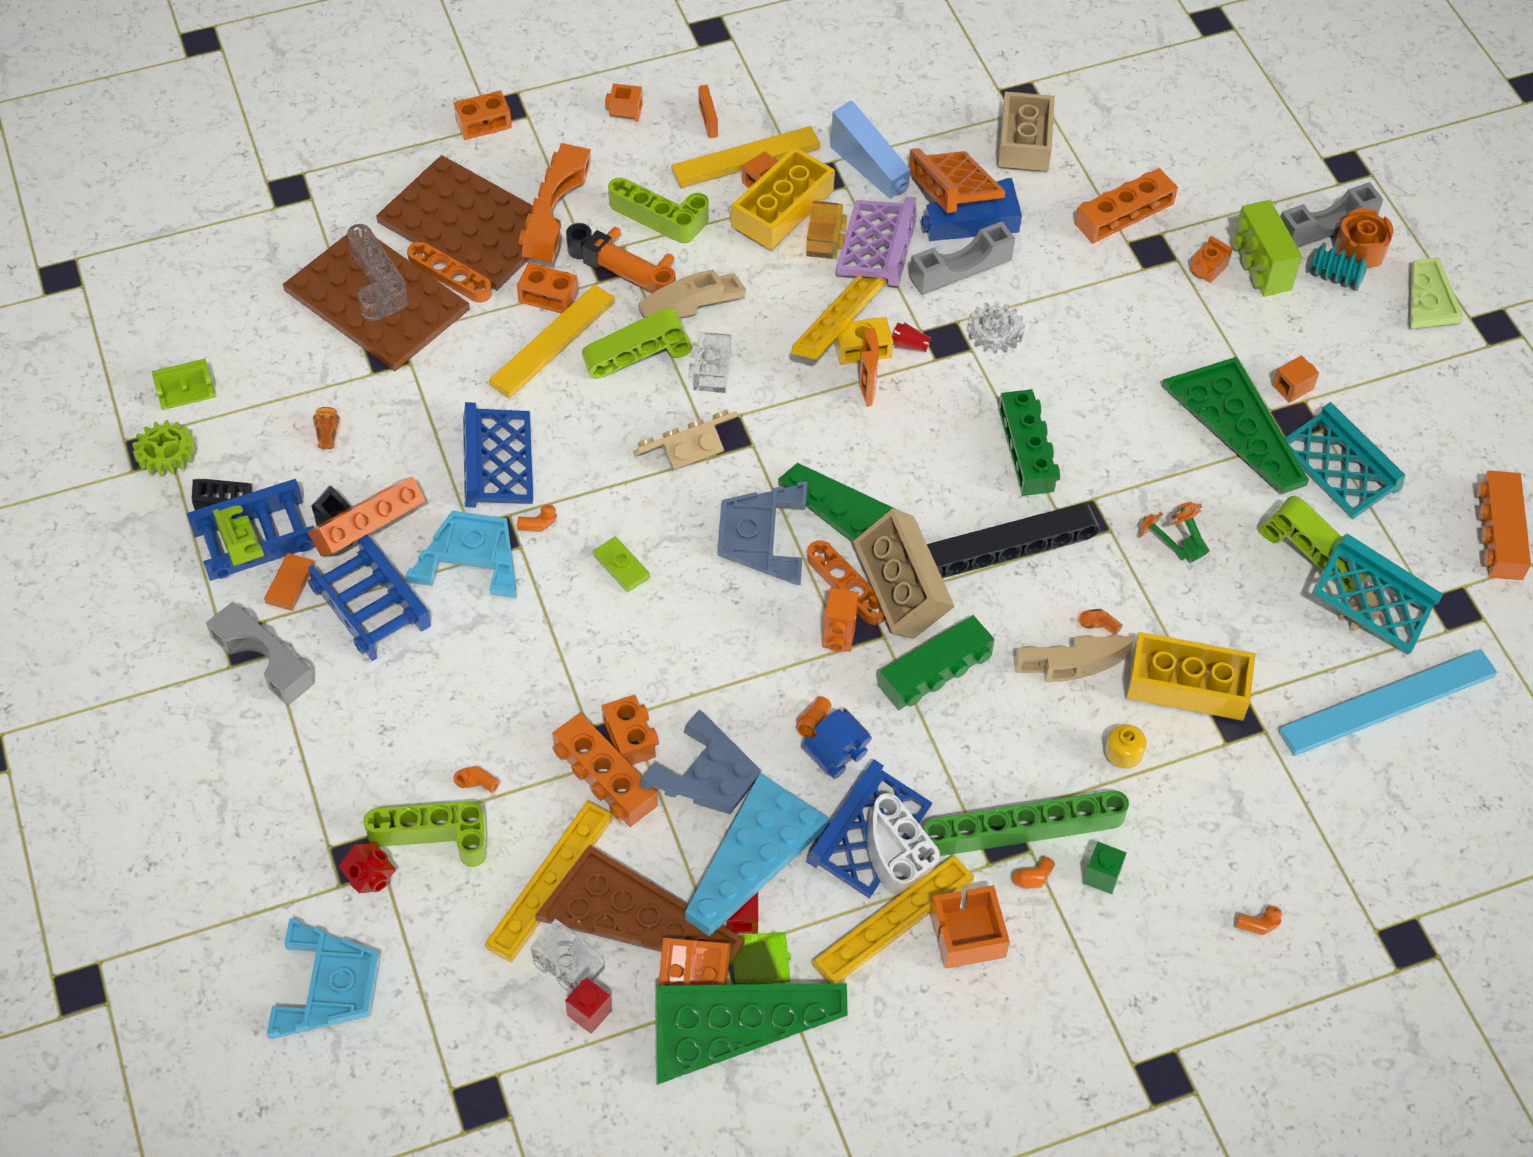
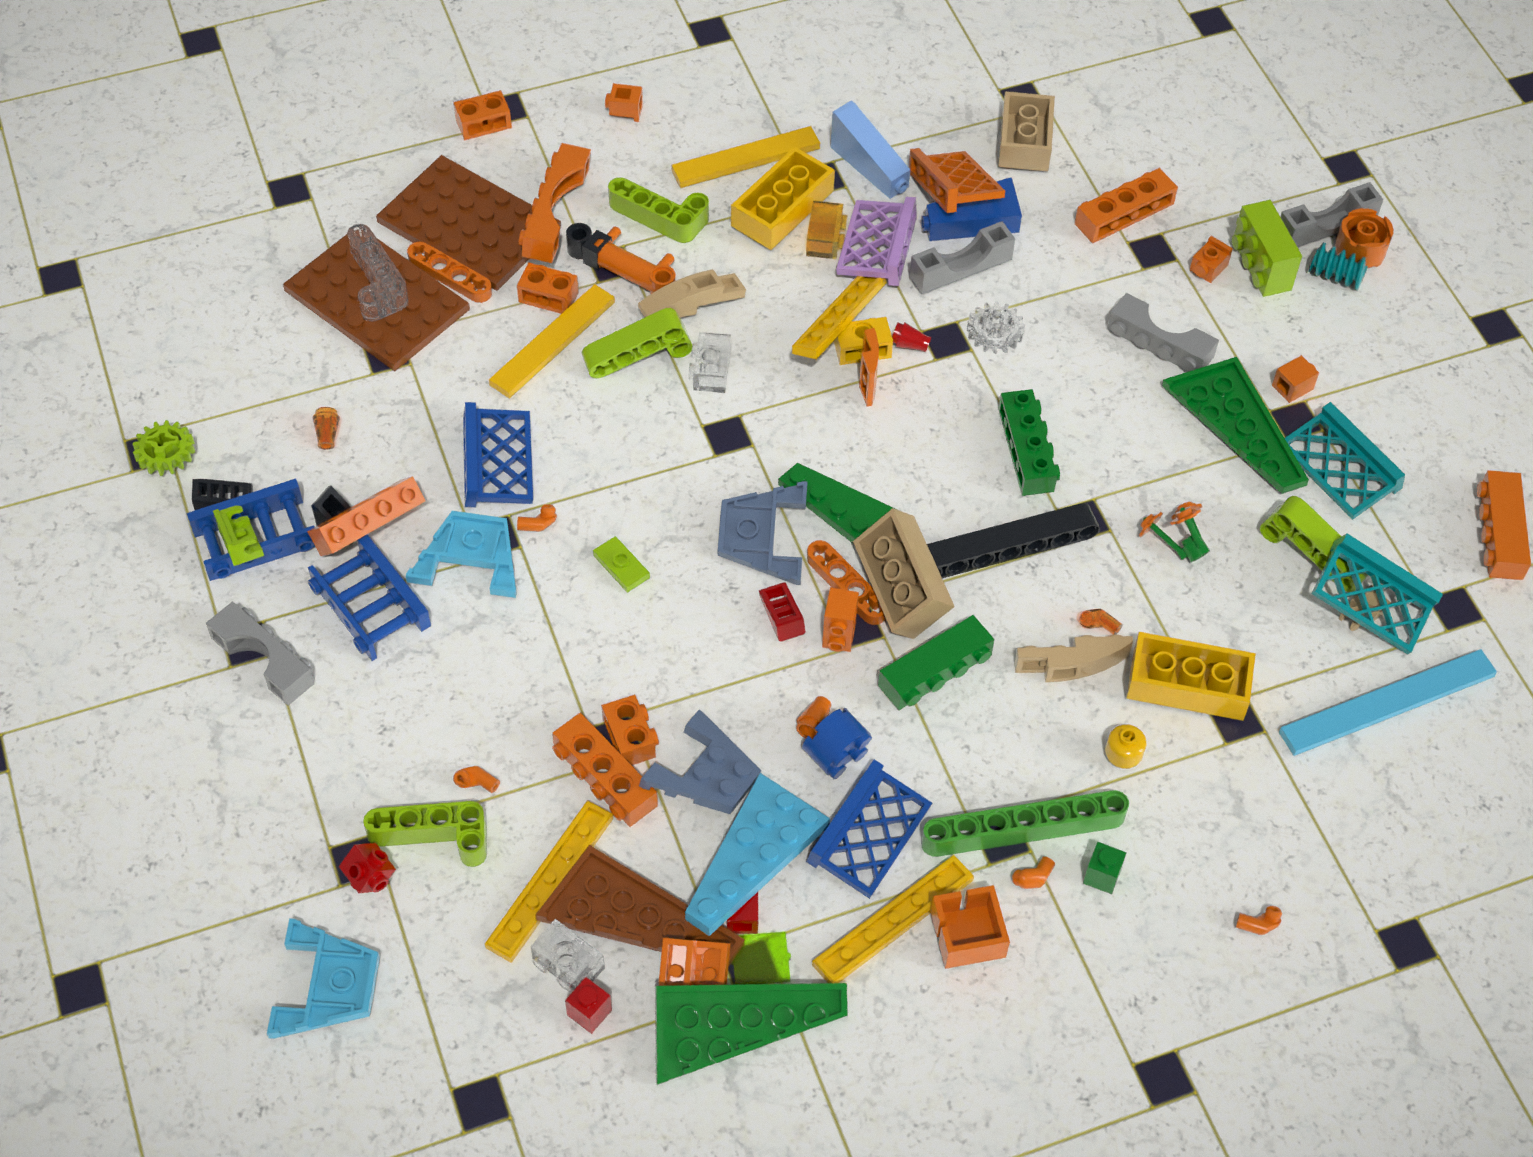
lime hinge [151,358,216,410] -> none
orange tile [264,553,315,611] -> none
tan bracket [633,409,738,471] -> none
orange tile [698,84,718,138] -> none
orange brick [742,151,778,189] -> none
white beam [867,793,940,894] -> none
yellowish green wing [1410,257,1463,329] -> none
none -> red slope [759,582,806,641]
none -> light grey arch [1107,293,1219,372]

